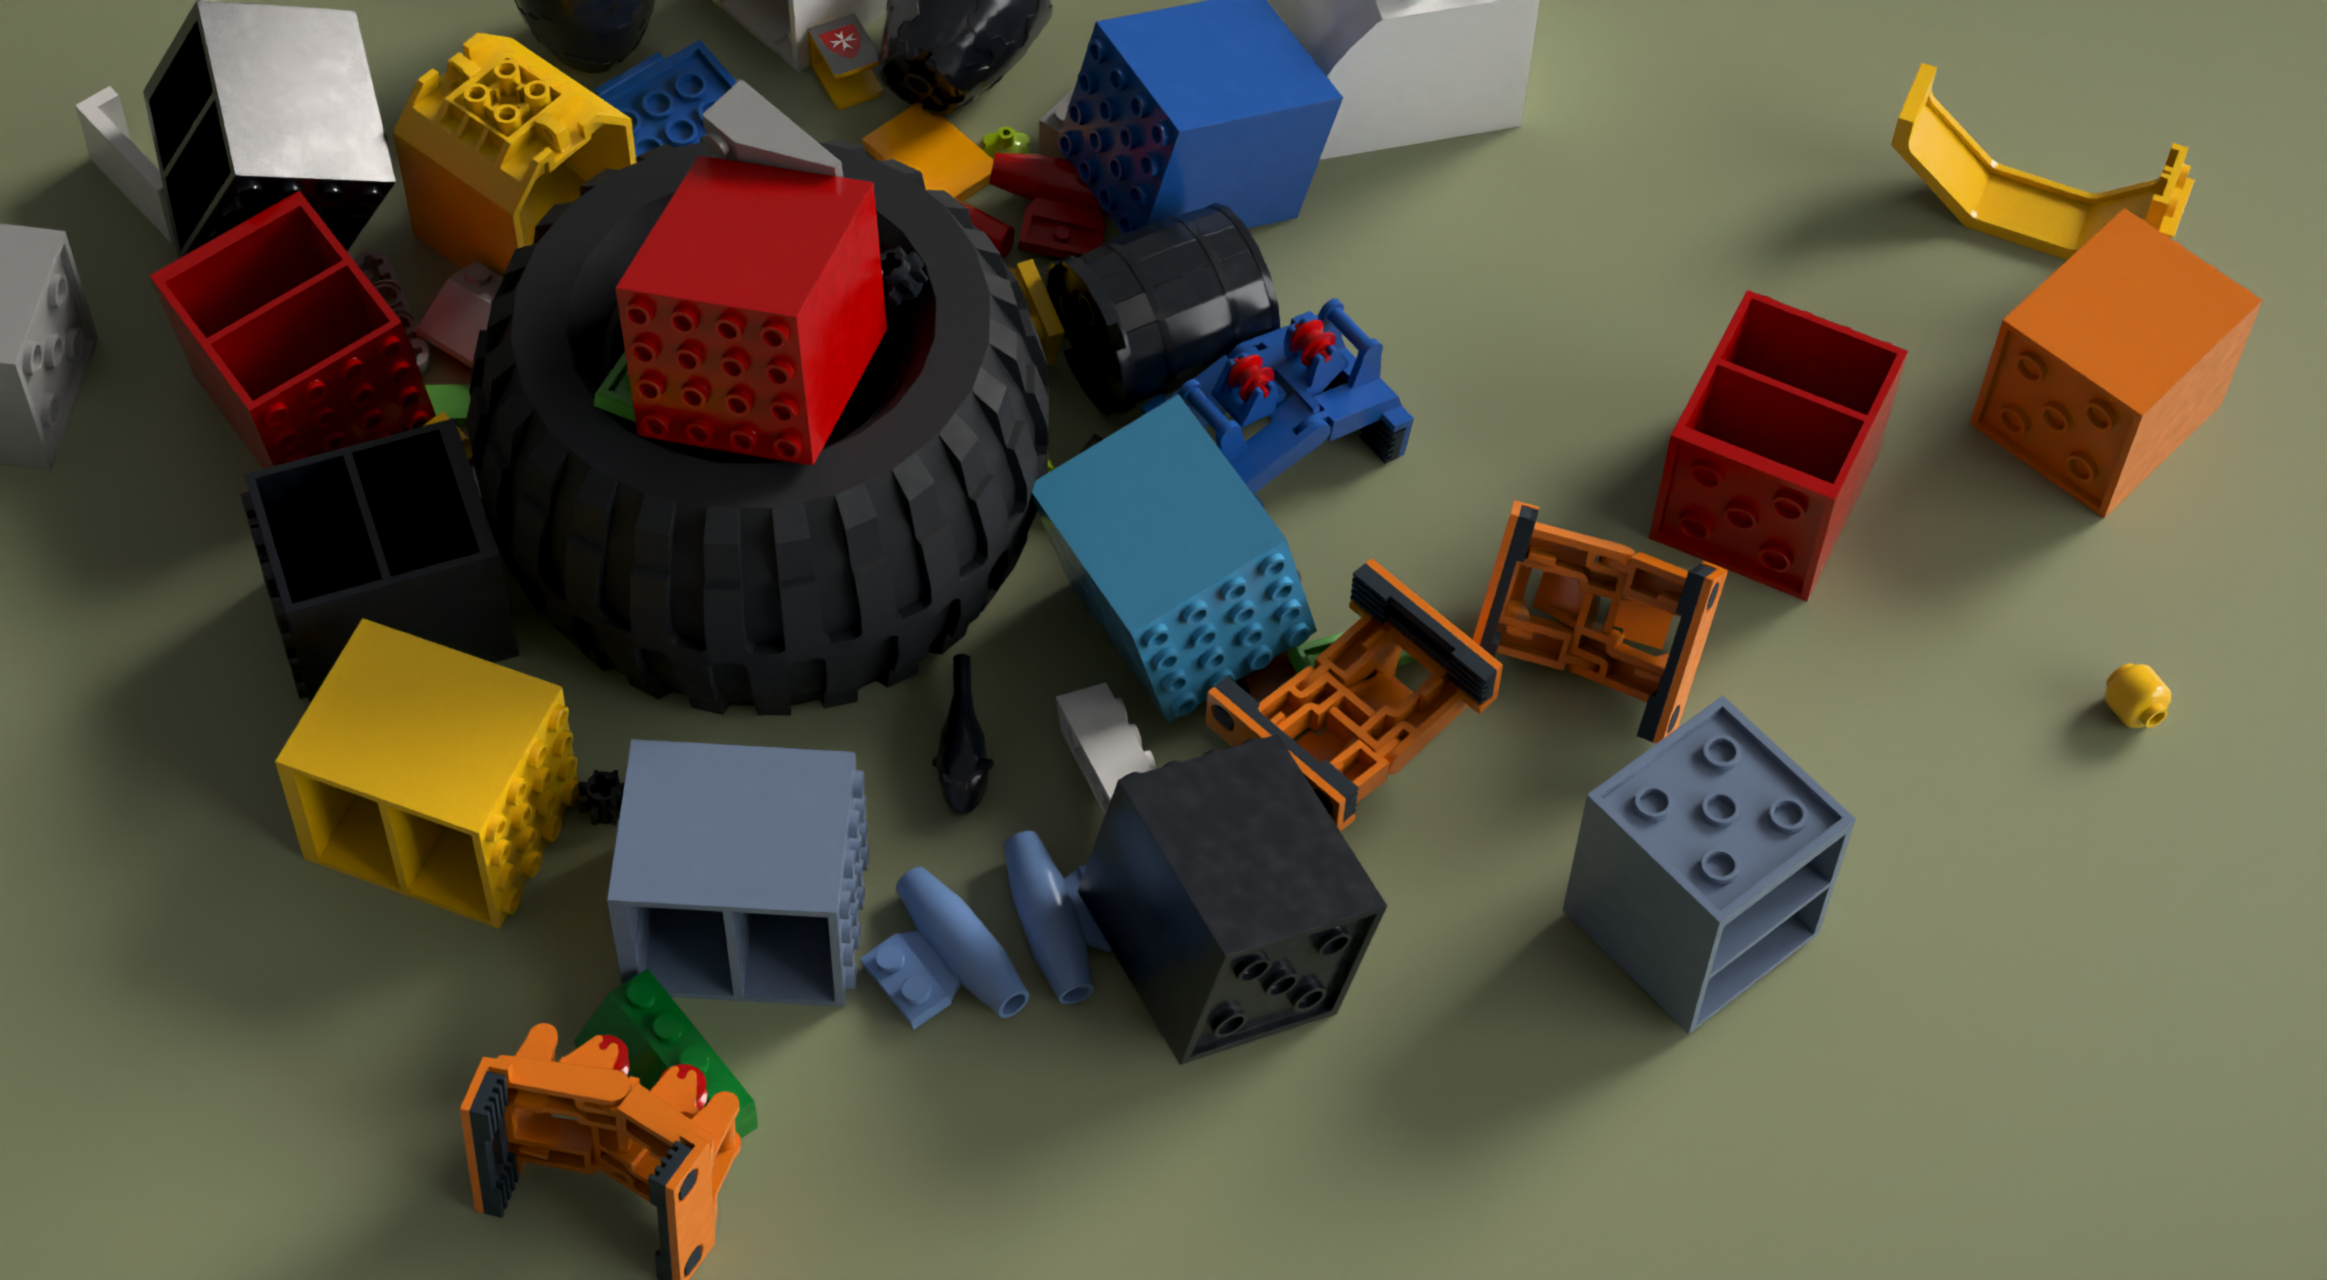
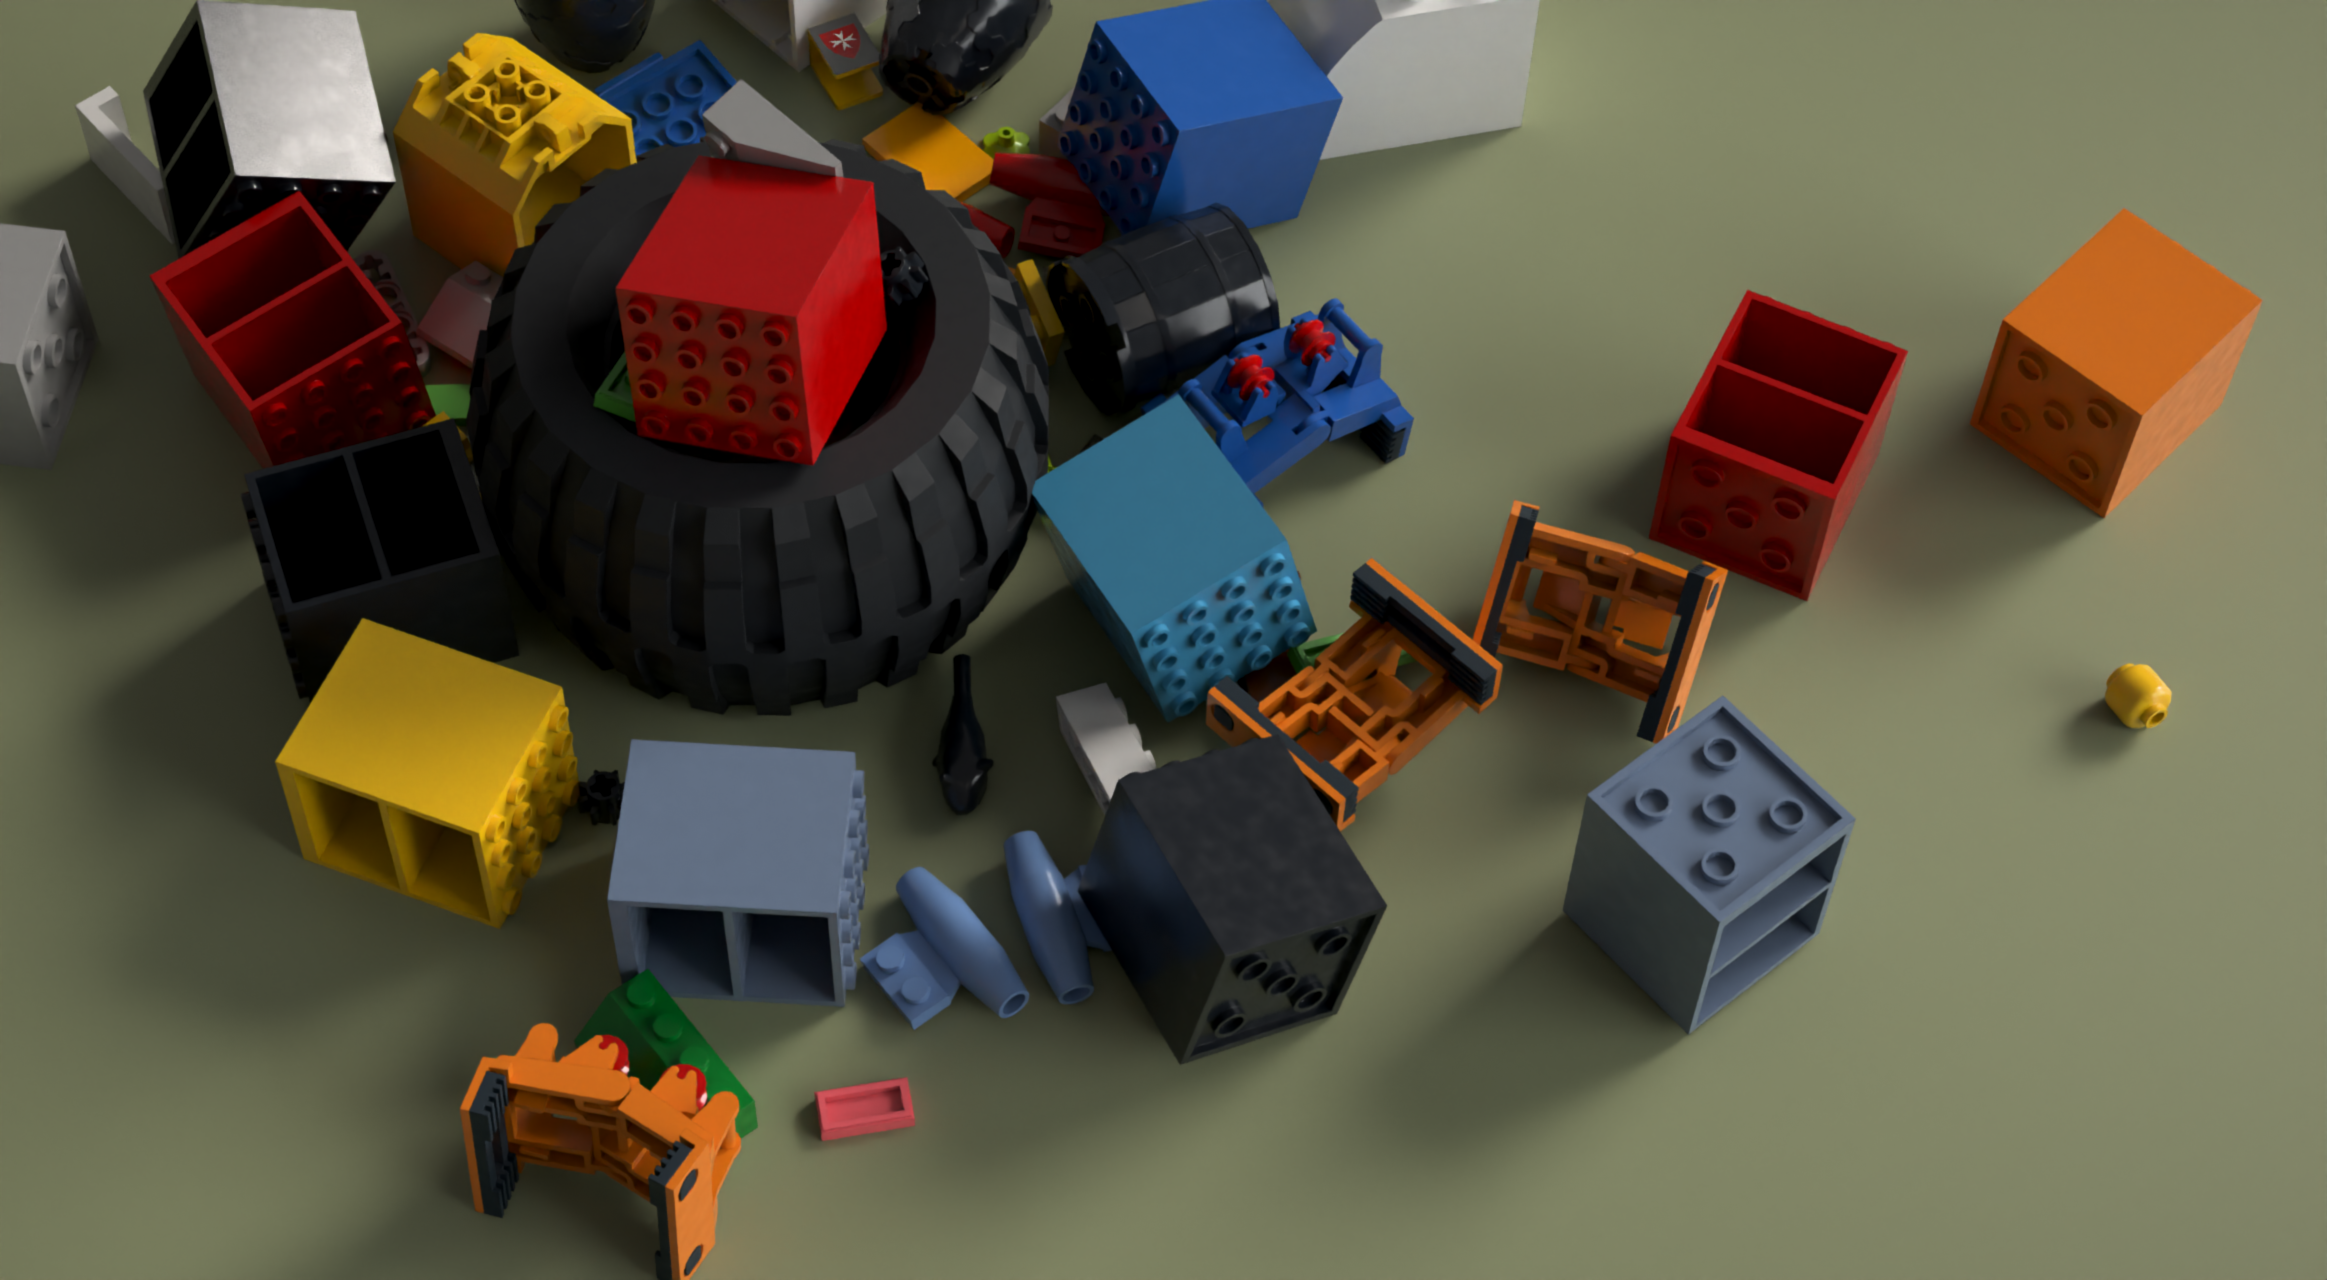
yellow panel [1891,63,2195,260] -> none
none -> coral tile [814,1077,915,1141]

